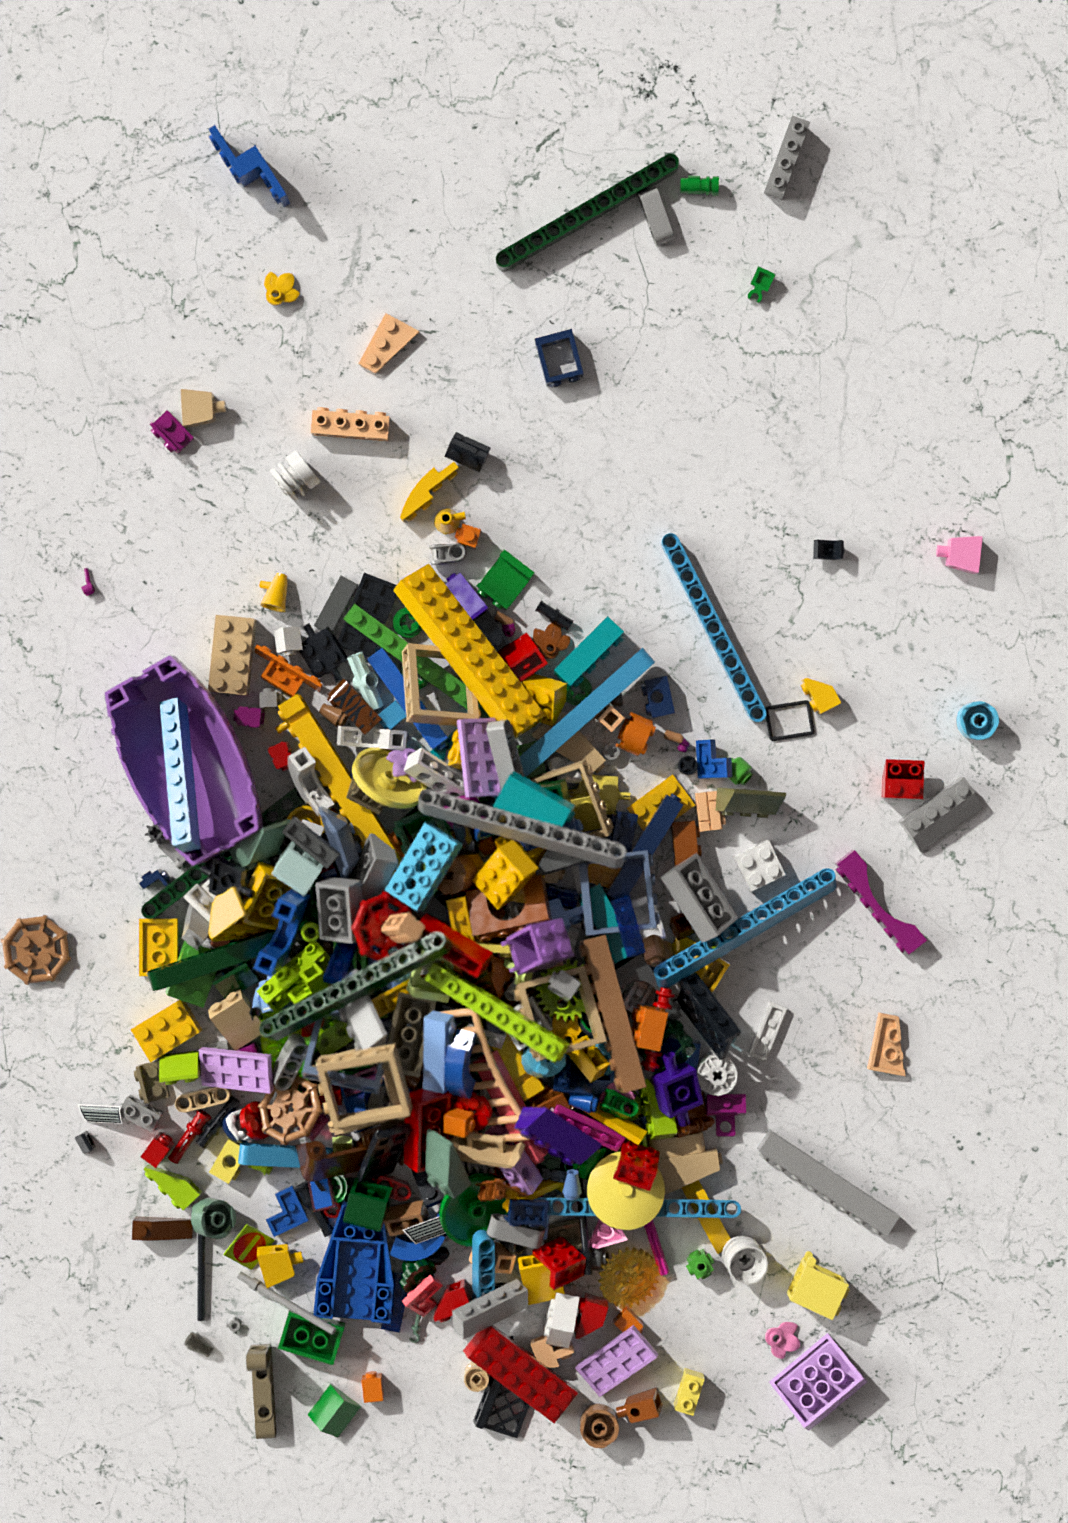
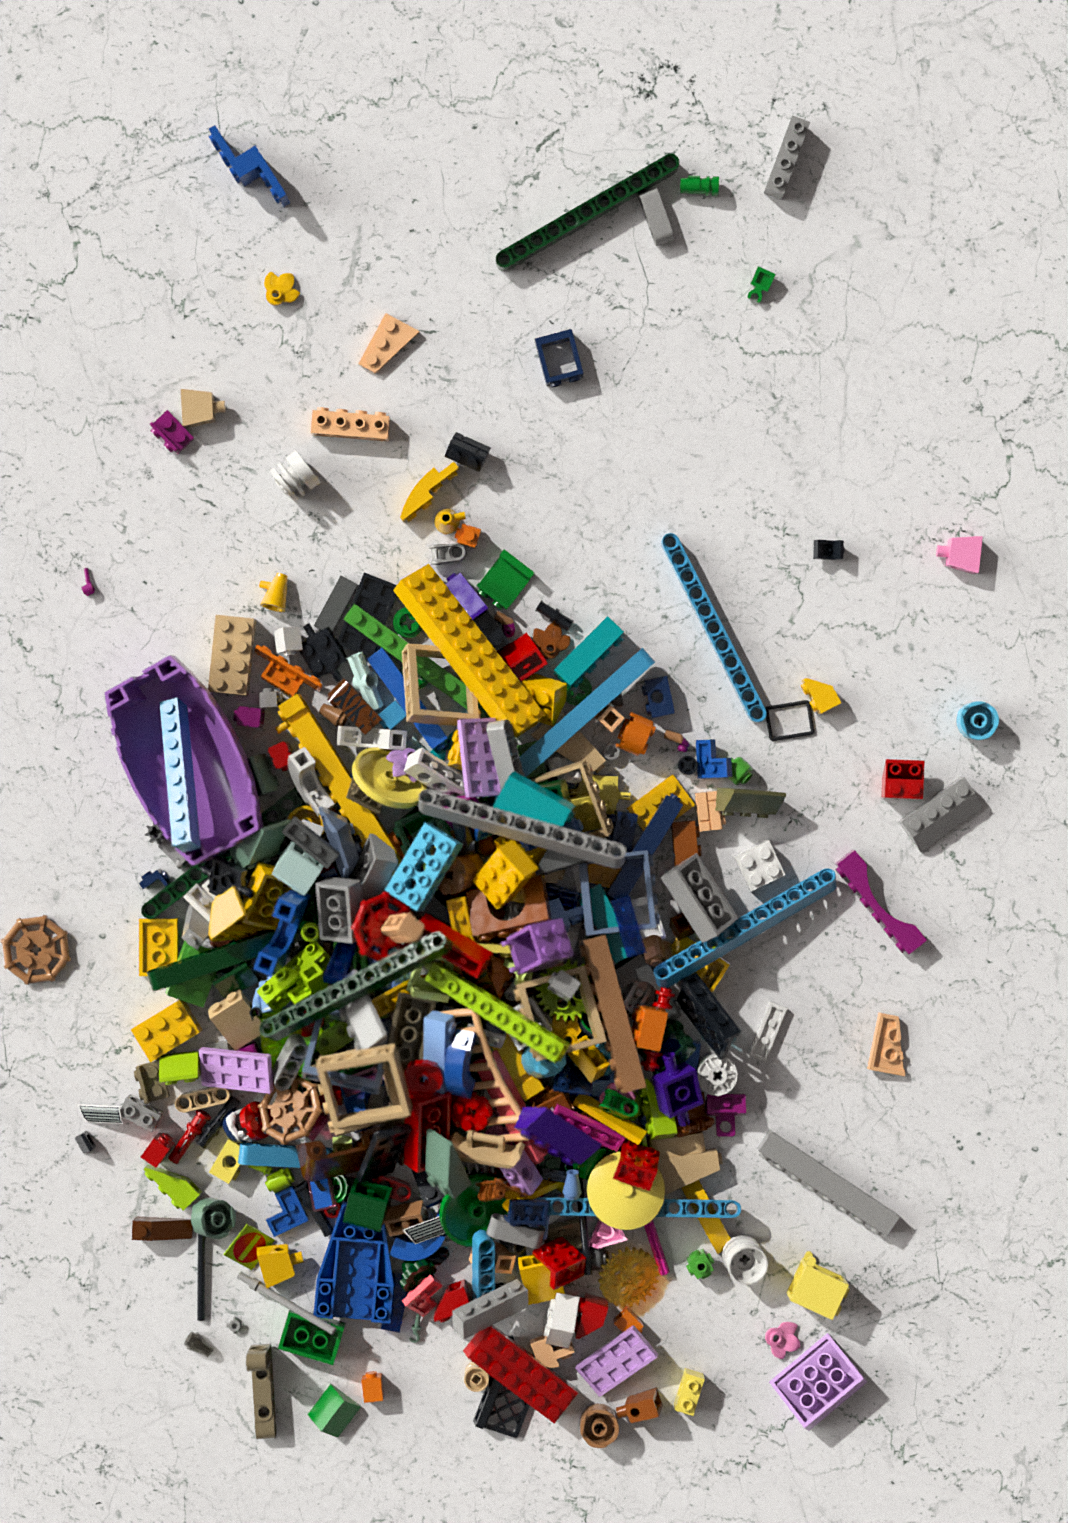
orange brick [444,1108,475,1138] -> none
blue cone [569,1094,599,1114] -> none
none -> sand green slope [247,753,279,797]
none -> lime brick [265,1168,295,1194]
none -> red plate [404,1059,443,1098]

